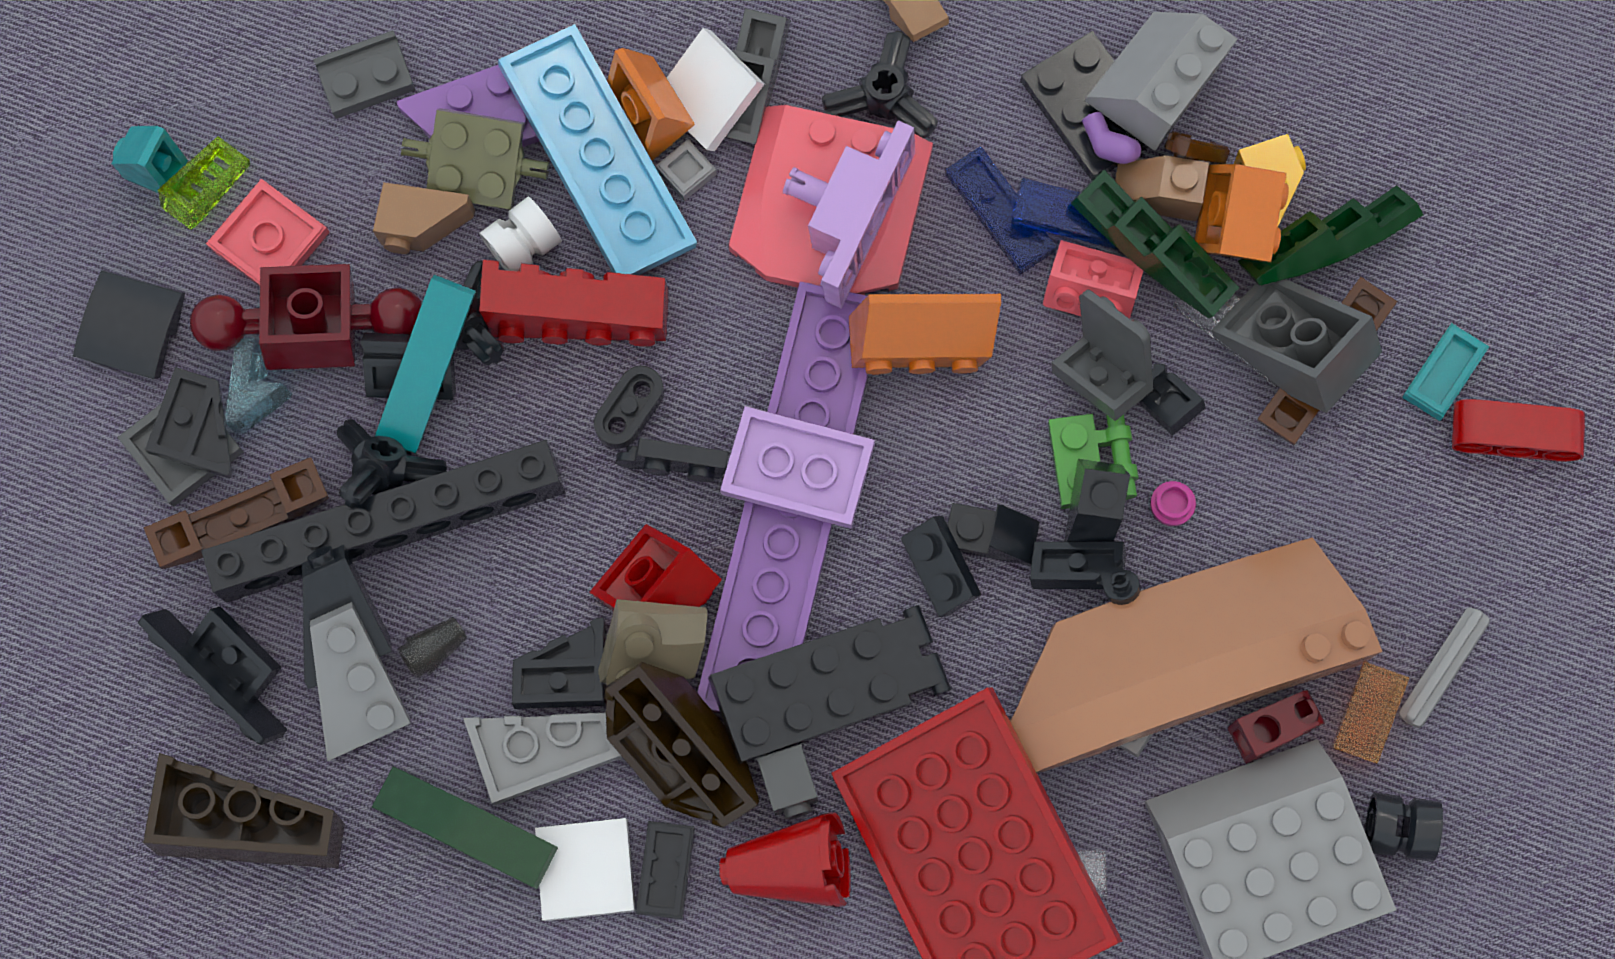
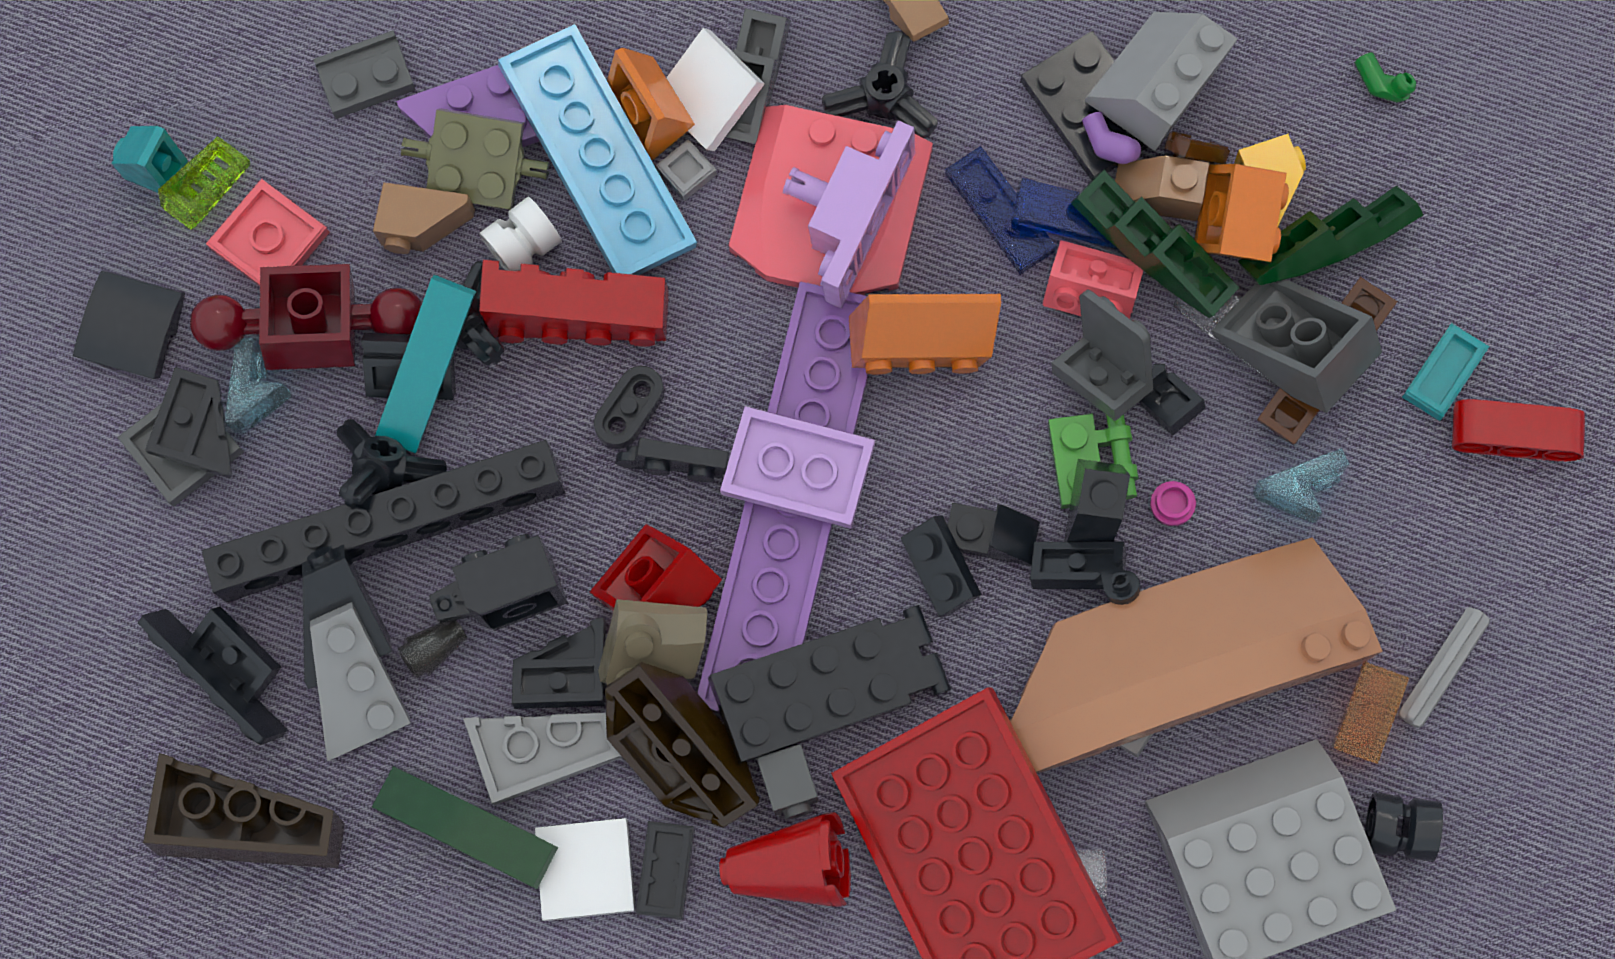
reddish brown slope [143,457,329,569] -> none
dark red leg [1227,690,1325,764] -> none
none -> black hinge [429,534,568,631]
none -> clear light blue slope [1252,448,1349,523]
none -> green arm [1354,52,1416,103]

